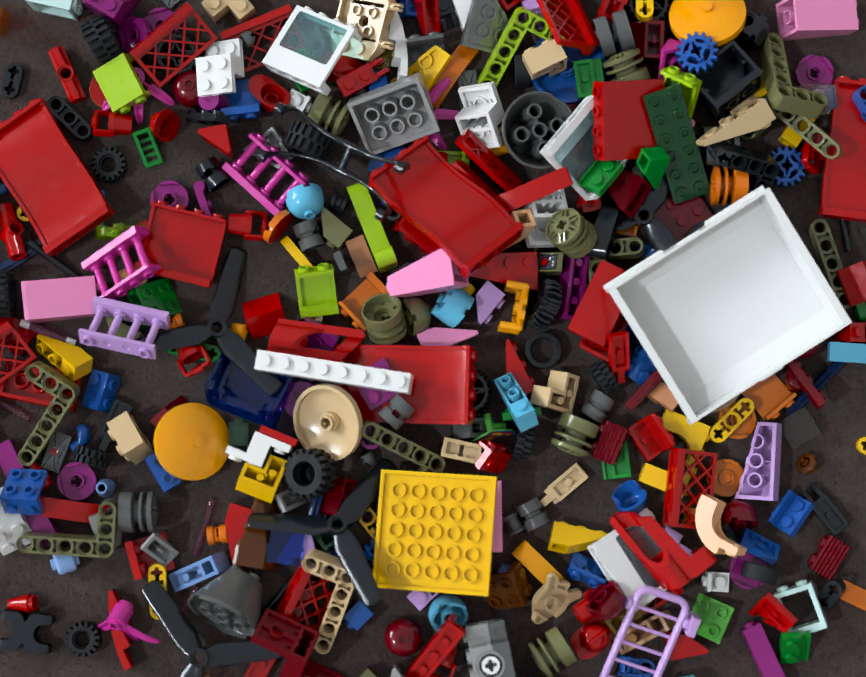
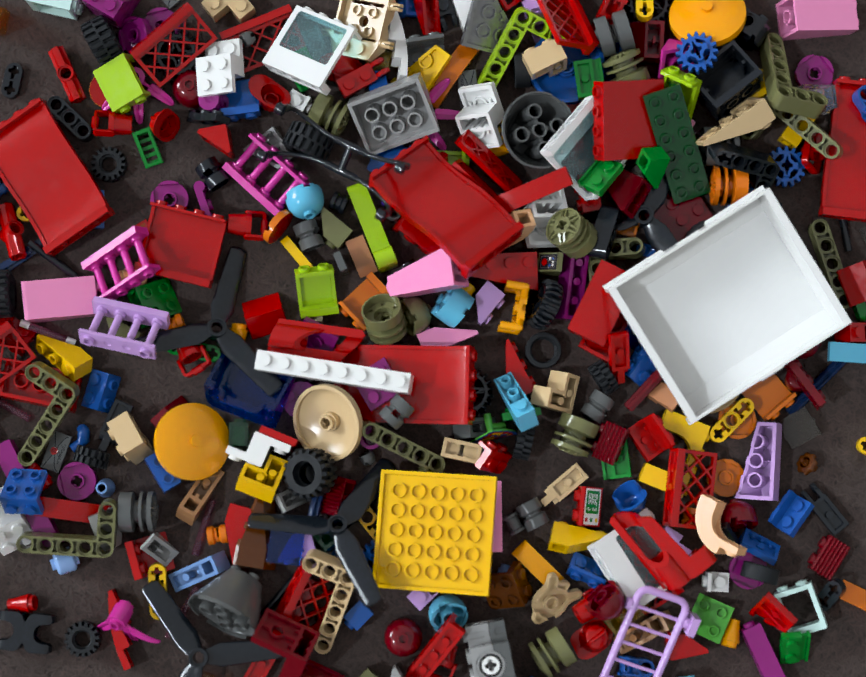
clear neon green plate [96,223,132,241] -> none
none -> medium nougat slope [175,469,225,526]
none -> slope [572,486,603,527]
none -> light orange cone [721,619,740,649]

